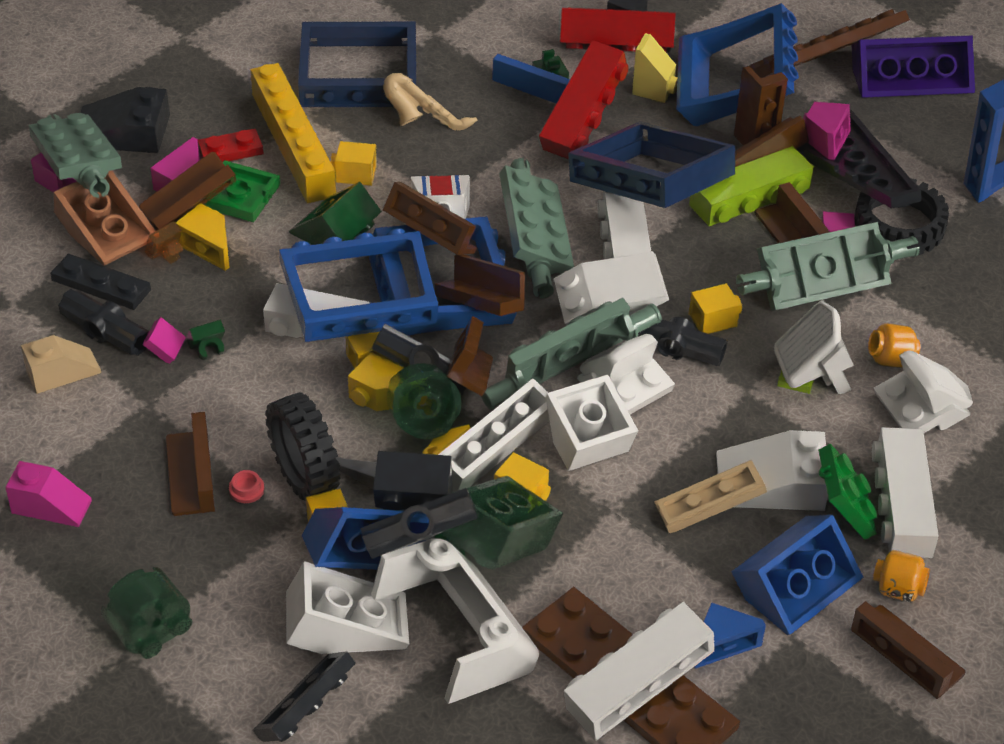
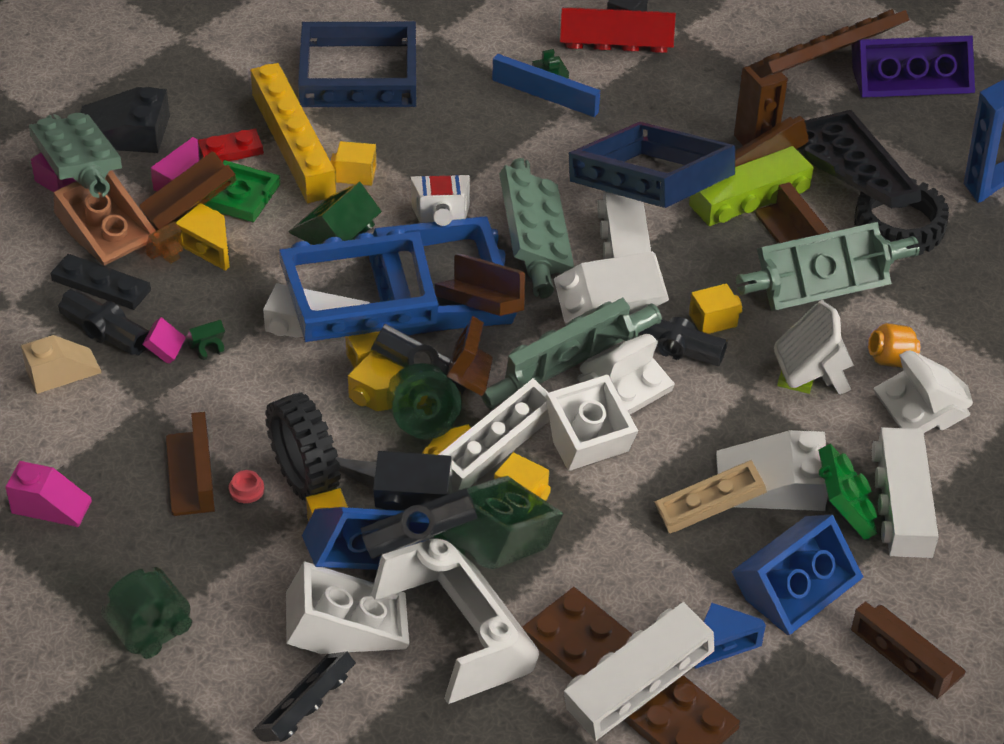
tan piece [383,73,478,130] -> none
reddish brown panel [383,182,477,255] -> none
red brick [539,40,629,159] -> none
light yellow slope [632,33,678,103] -> none
blue windscreen [676,3,799,126] -> none
dark pink slope [803,102,851,160] -> none
dark pink tile [822,211,855,232] -> none
light orange head [873,550,930,603] -> none

